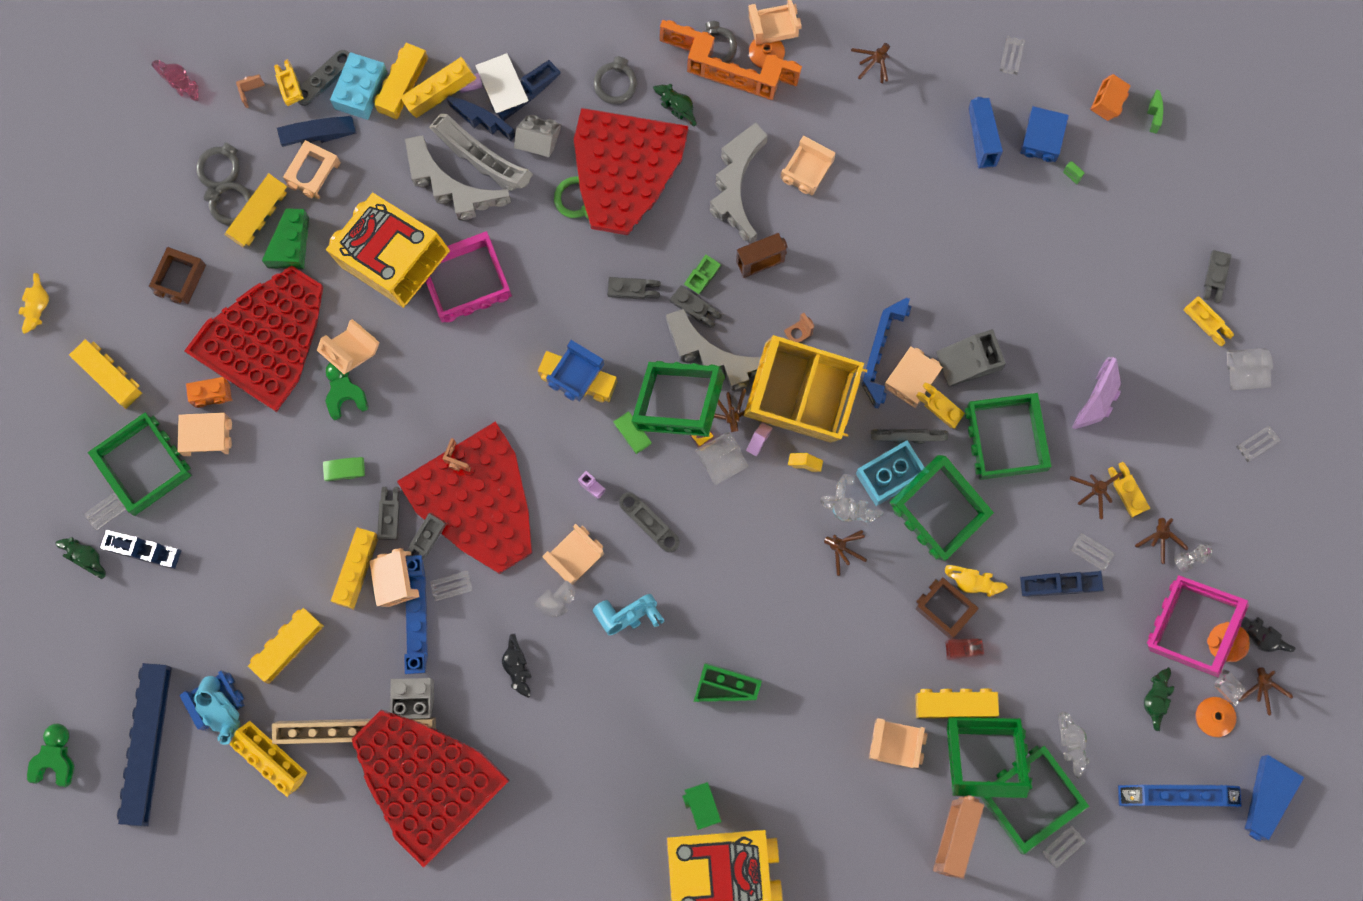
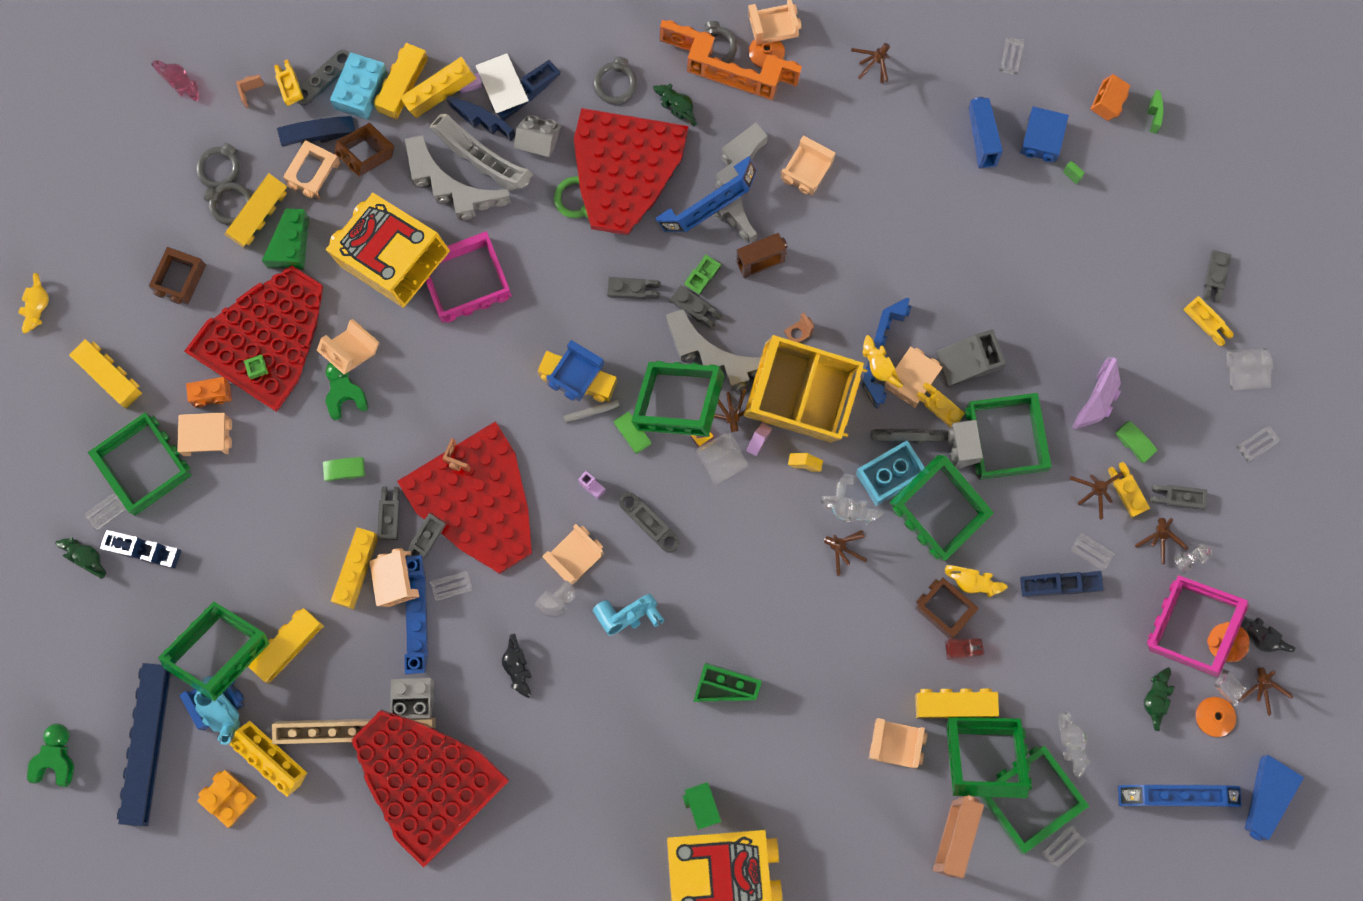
none -> green window [158,601,270,702]
none -> light orange plate [197,770,257,828]
none -> bright green tile [244,354,269,379]
none -> reddish brown window [334,122,395,177]
none -> light grey bar [563,400,620,423]
none -> blue slope [655,156,757,232]
none -> yellow animal [862,335,904,388]
none -> light grey slope [947,420,983,469]
none -> bright green slope [1115,420,1157,463]
none -> dark grey hinge [1150,485,1207,510]

